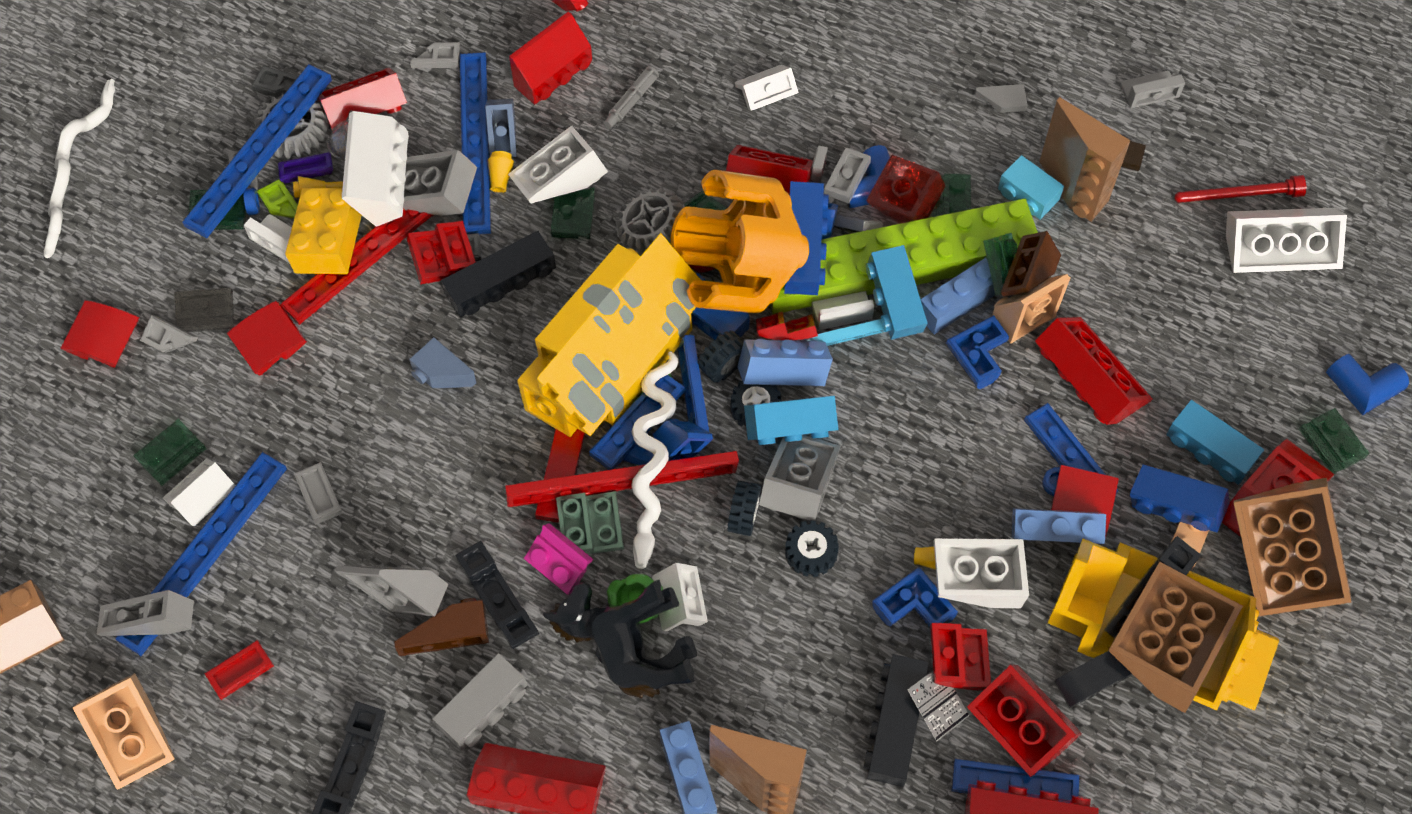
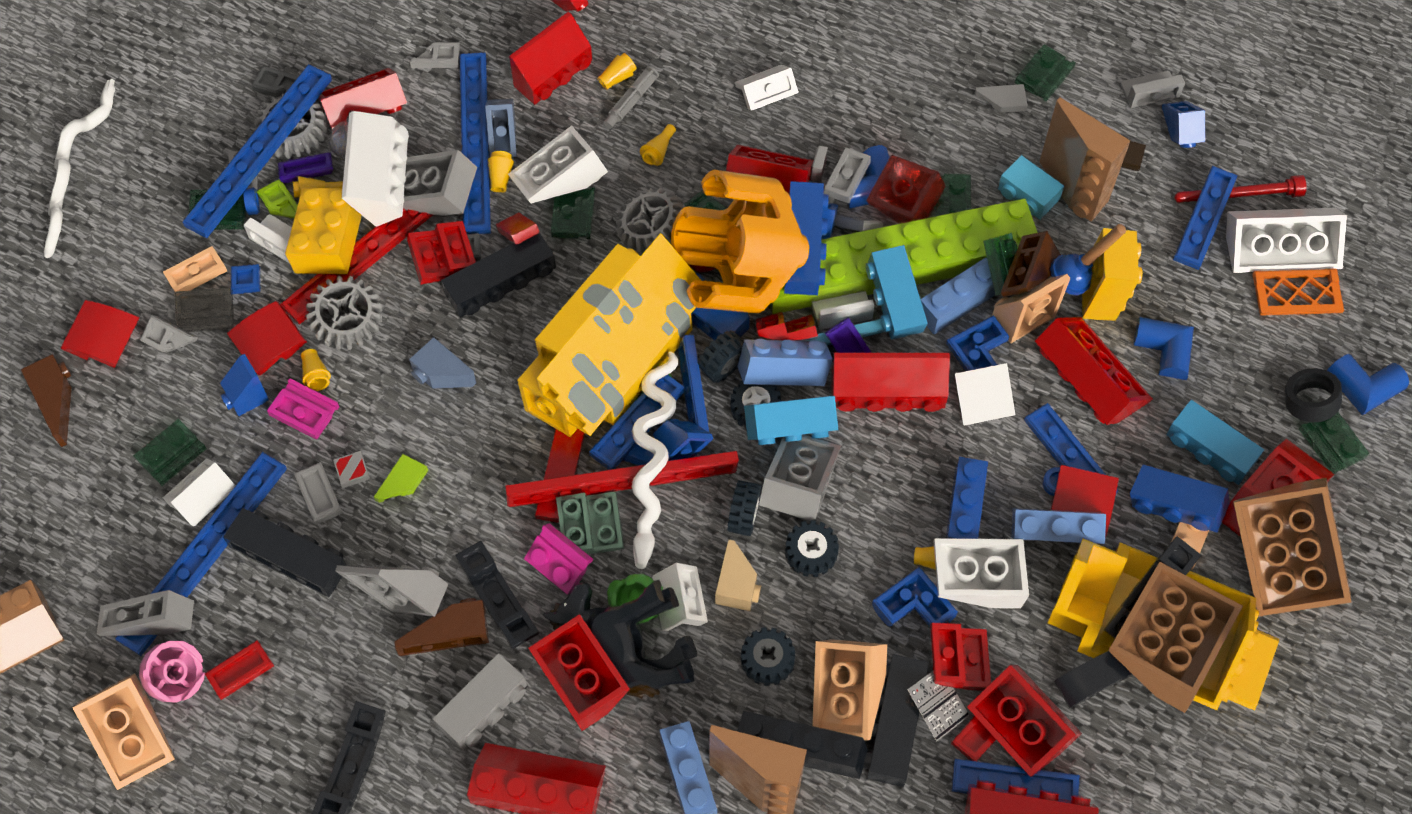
none -> reddish brown slope [21,354,72,447]
none -> bright pink cylinder [139,641,205,702]
none -> light nougat plate [163,246,227,297]
none -> blue slope [220,354,269,416]
none -> black brick [223,508,347,598]
none -> blue tile [231,264,260,294]
none -> dark pink plate [267,378,339,440]
none -> yellow cone [301,349,331,391]
none -> light grey gear [306,276,383,350]
none -> light grey tile [333,451,370,488]
none -> lime tile [374,454,428,503]
none -> red tile [495,212,540,244]
none -> red slope [528,614,630,731]
none -> yellow cone [597,53,637,90]
none -> yellow cone [640,124,676,166]
none -> tan slope [715,540,761,611]
none -> black brick [737,711,868,779]
none -> black wheel [741,627,795,686]
none -> light nougat slope [812,640,887,740]
none -> dark purple tile [825,317,872,353]
none -> slope [831,353,950,412]
none -> blue brick [946,457,988,539]
none -> red tile [951,716,996,762]
none -> white sticker [955,363,1015,425]
none -> clear green plate [1015,44,1076,102]
none -> blue piece [1050,224,1126,295]
none -> yellow brick [1082,228,1143,321]
none -> blue brick [1134,317,1194,380]
none -> slope [1162,101,1205,148]
none -> blue tile [1173,166,1238,270]
none -> orange window [1252,268,1344,315]
none -> black tyre [1285,368,1342,423]

